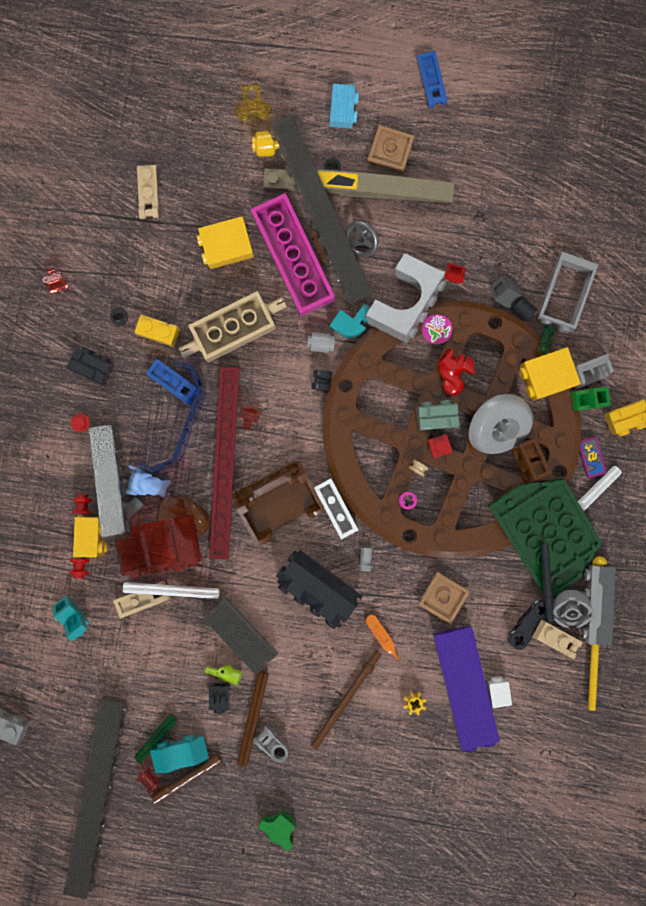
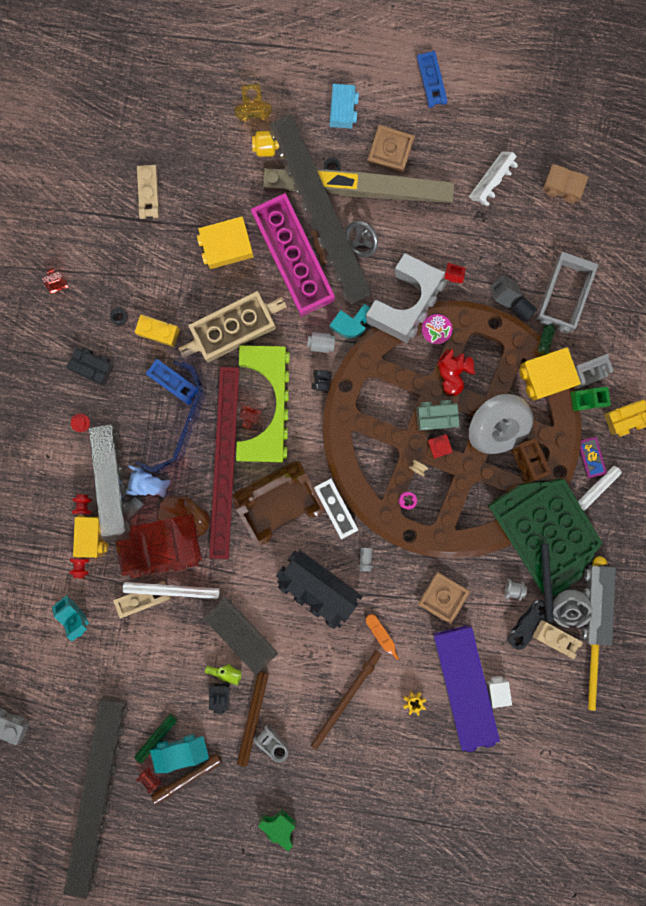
none -> lime arch [236,346,290,463]
none -> white plate [469,152,517,206]
none -> light grey brick [504,578,527,601]
none -> medium nougat brick [542,164,588,203]

